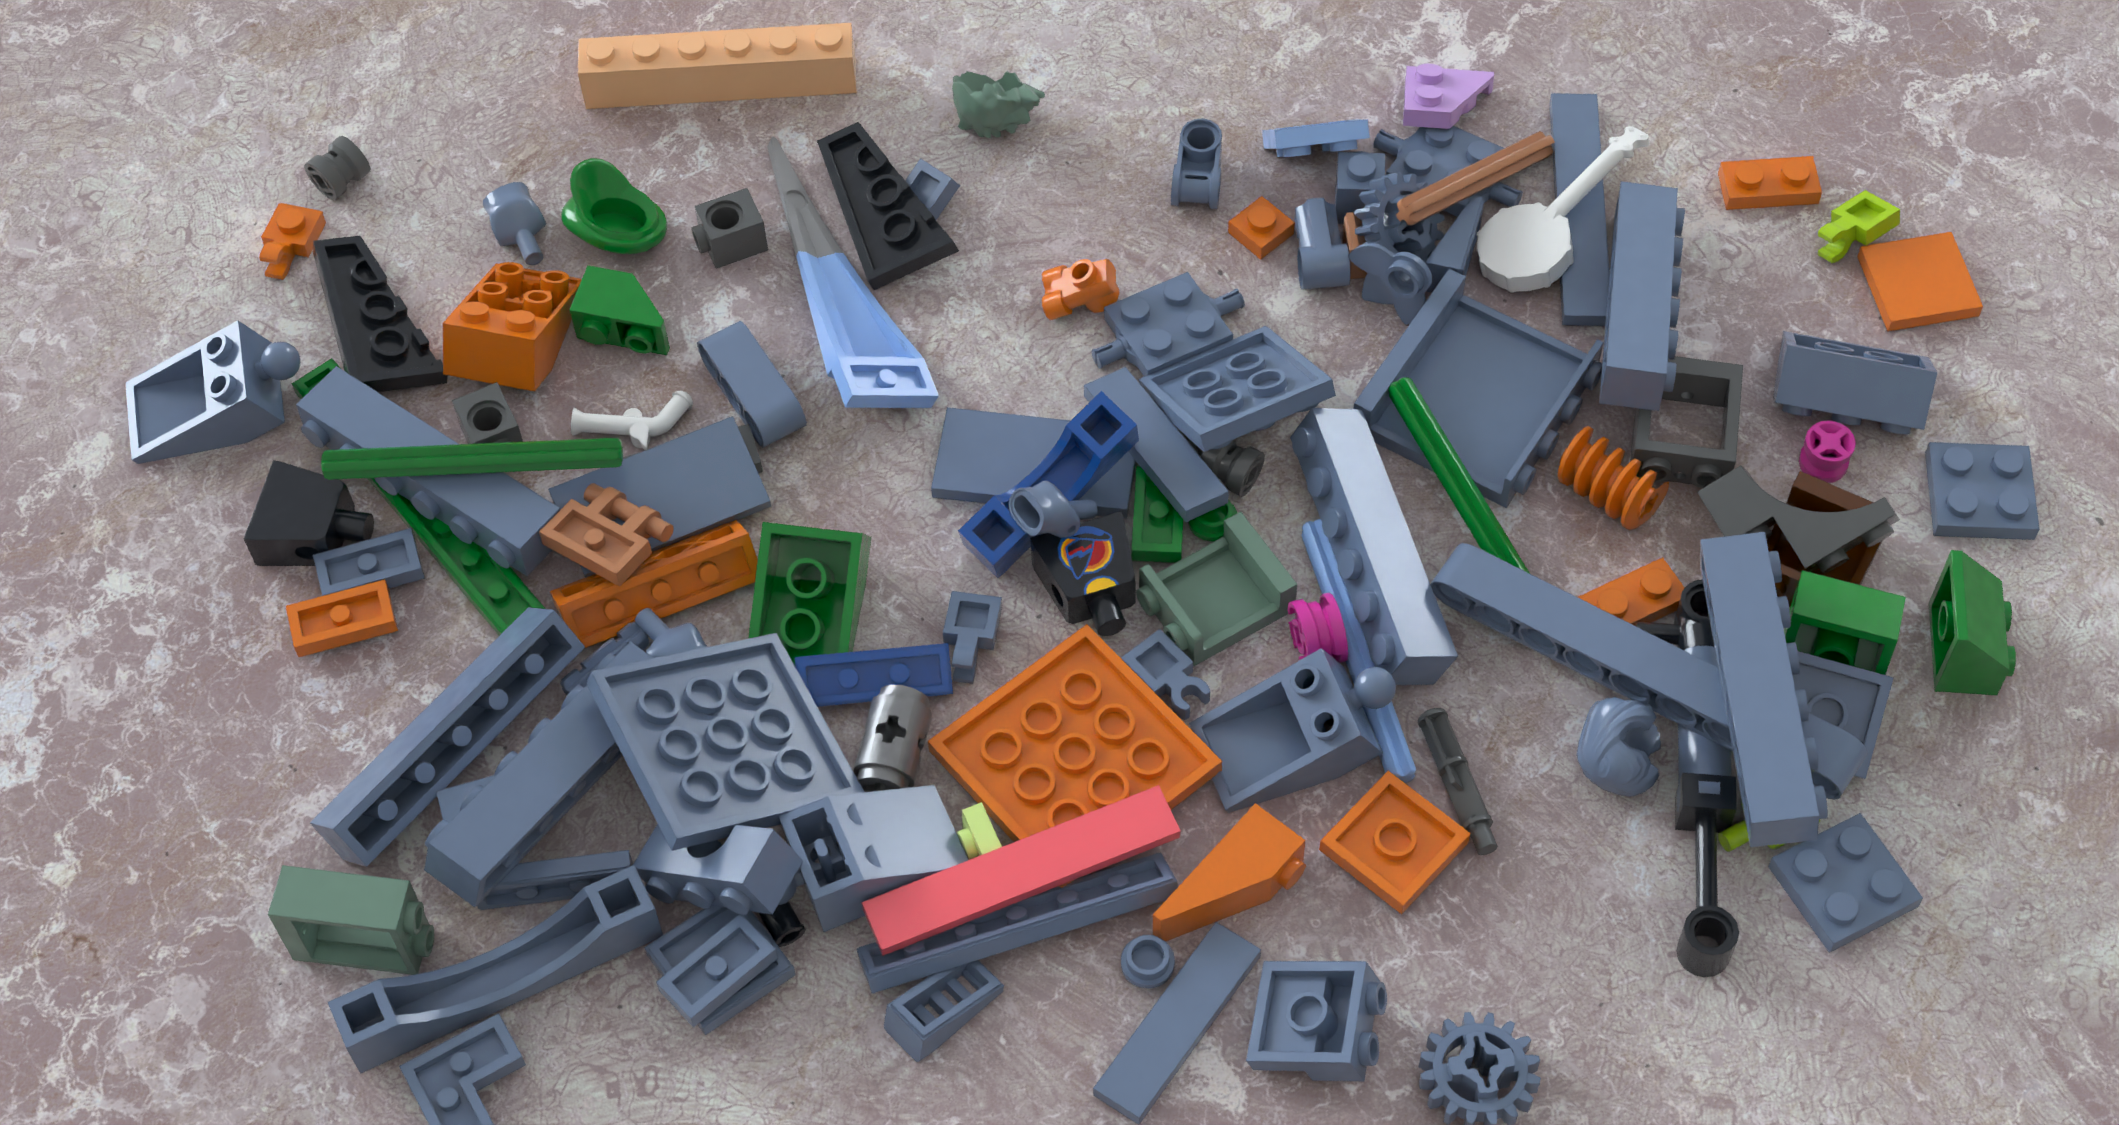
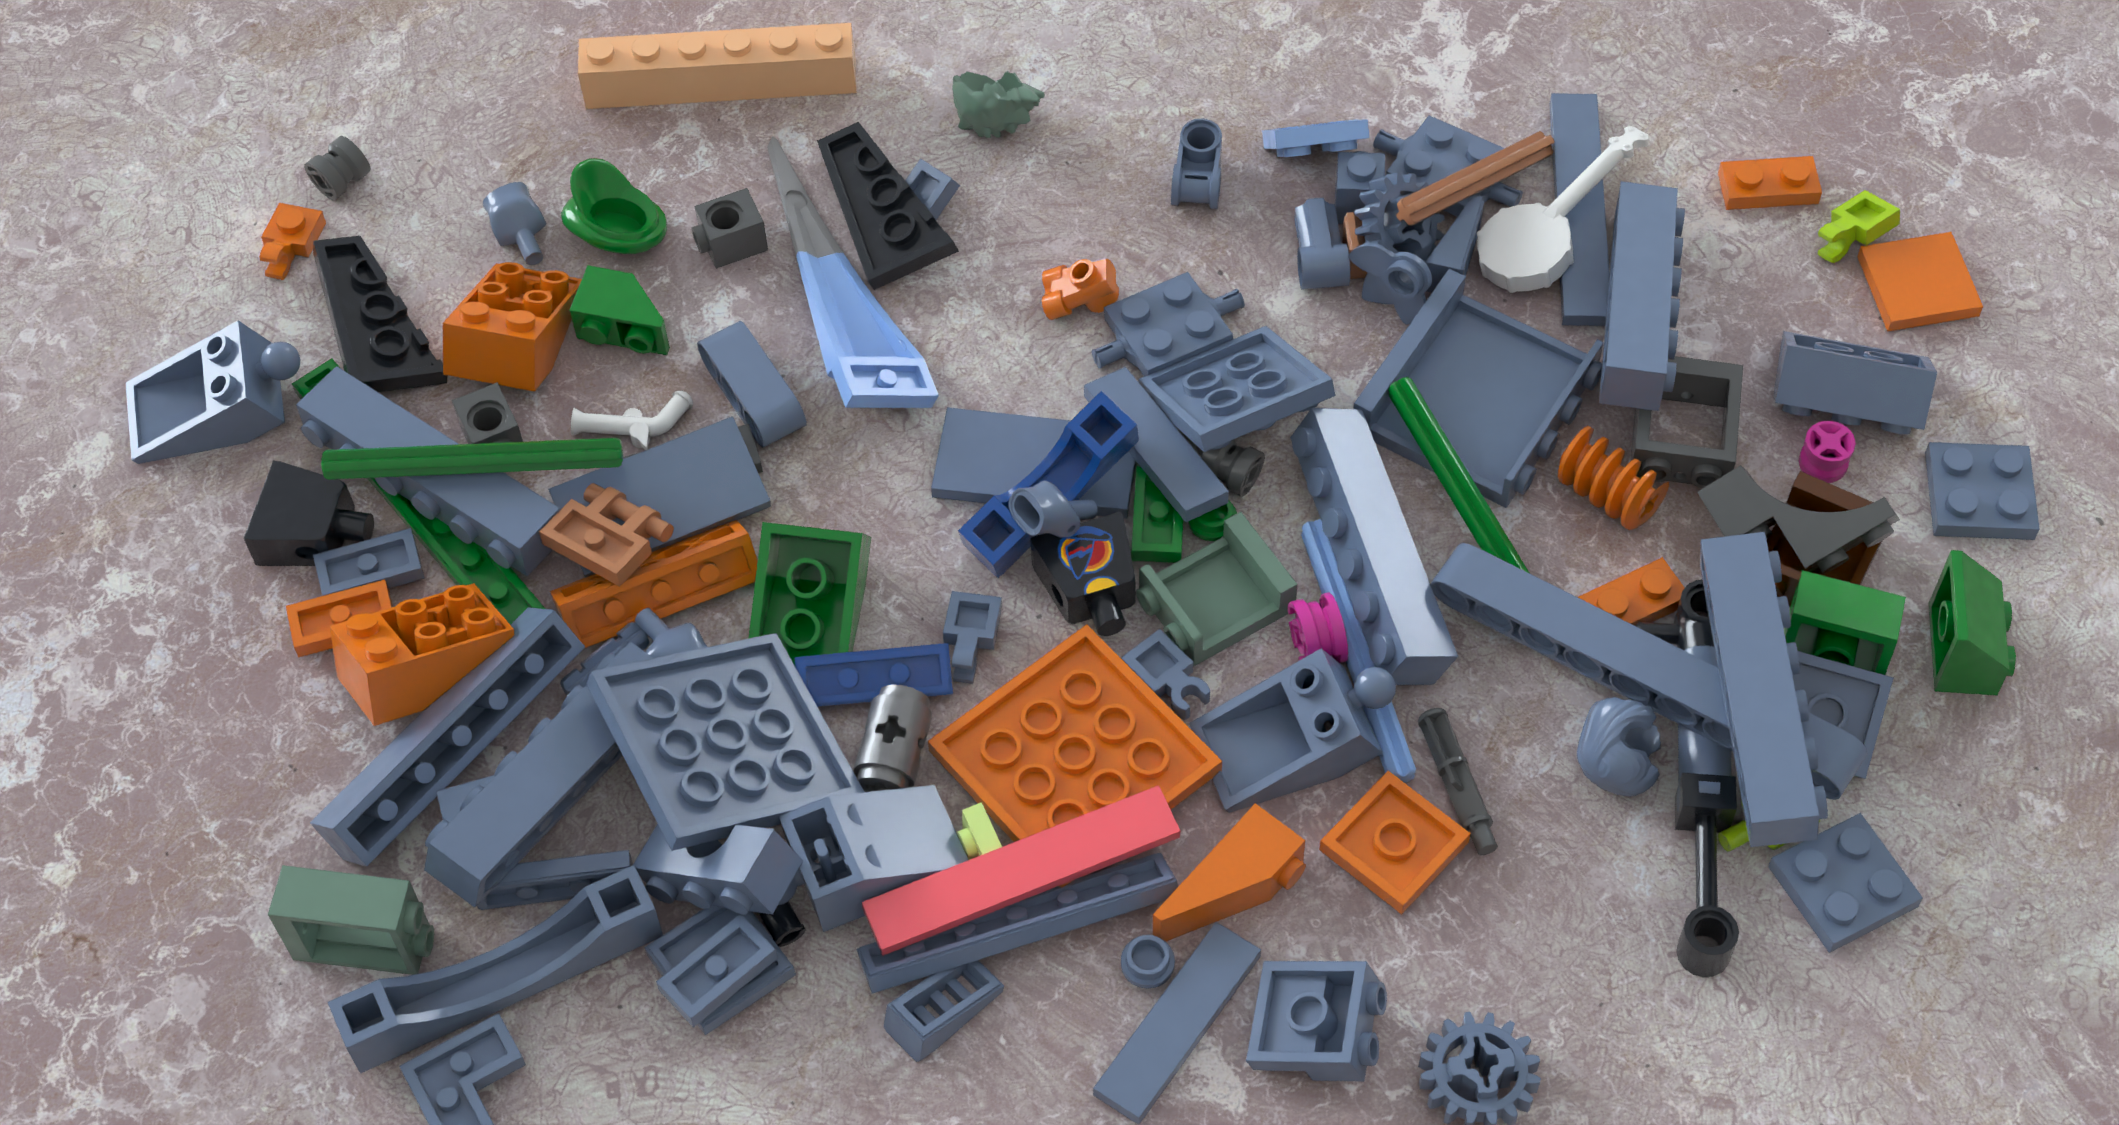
orange plate [1228,196,1295,260] -> none
lavender wing [1403,63,1494,129] -> none
none -> orange slope [330,583,514,726]

